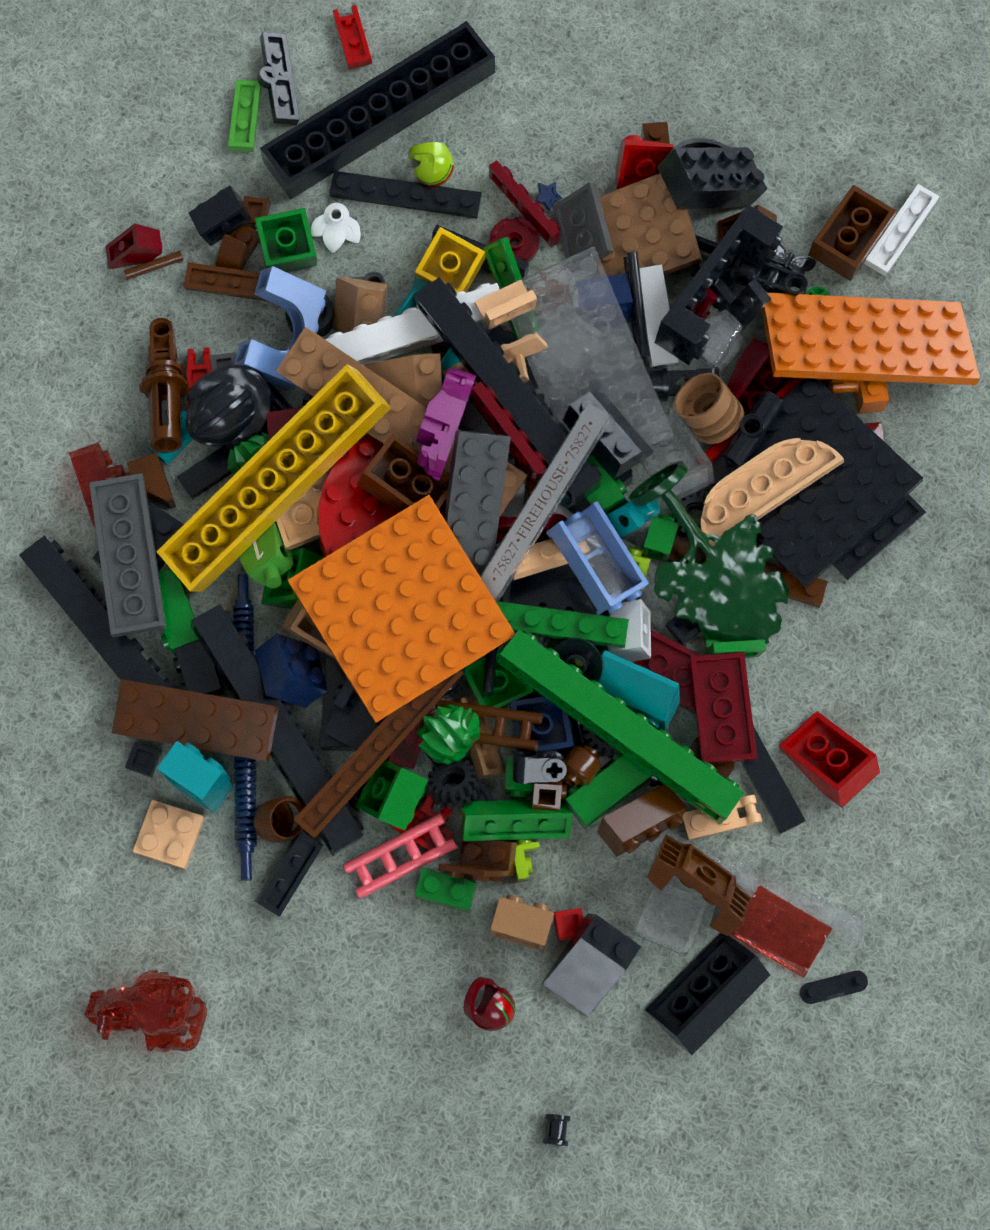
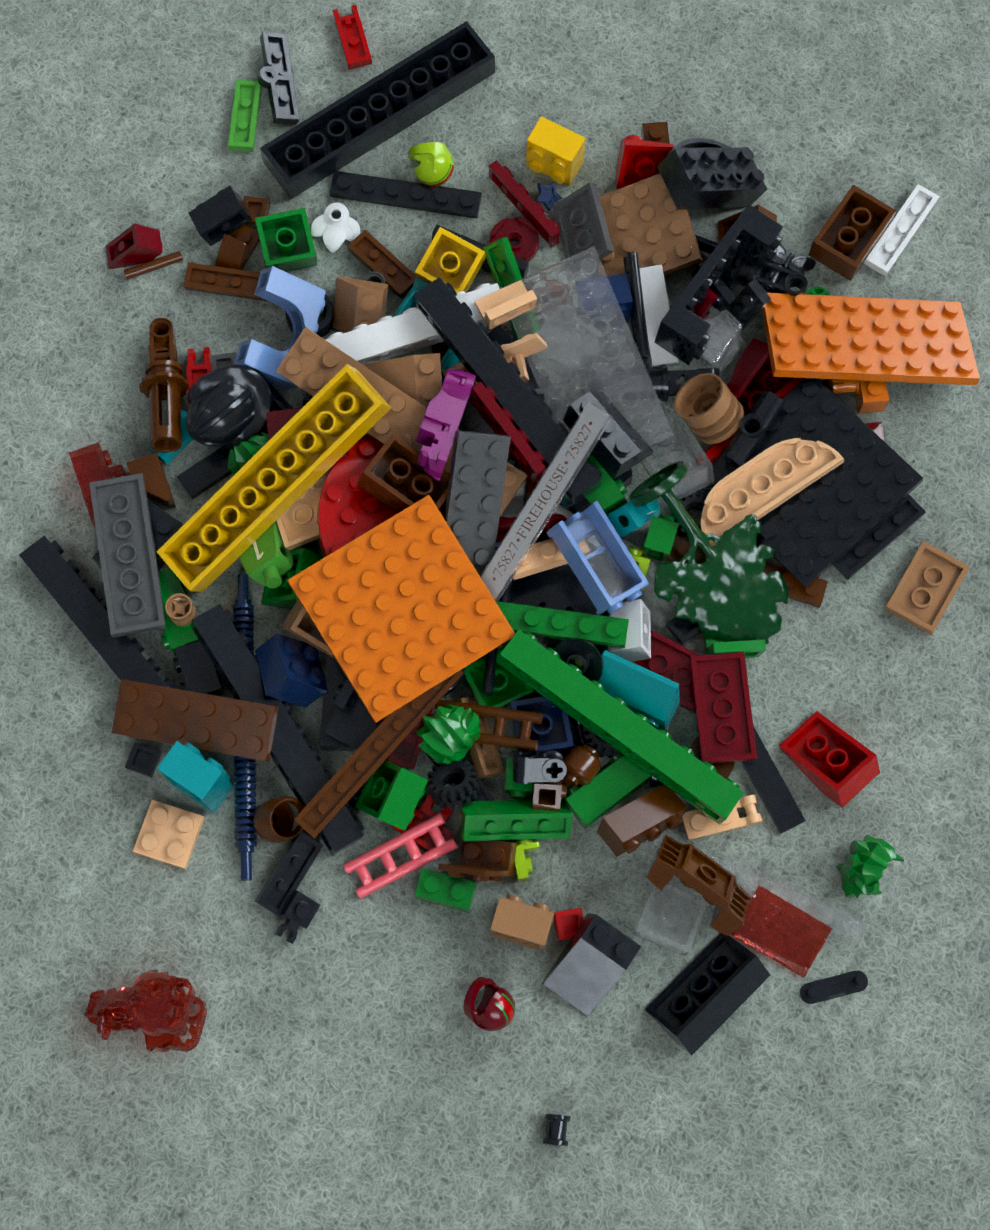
none -> medium nougat wheel [165,593,196,627]
none -> black plate [275,890,320,944]
none -> reddish brown plate [347,230,416,299]
none -> yellow brick [526,116,586,186]
none -> green hair [835,835,904,898]
none -> medium nougat plate [884,541,970,635]

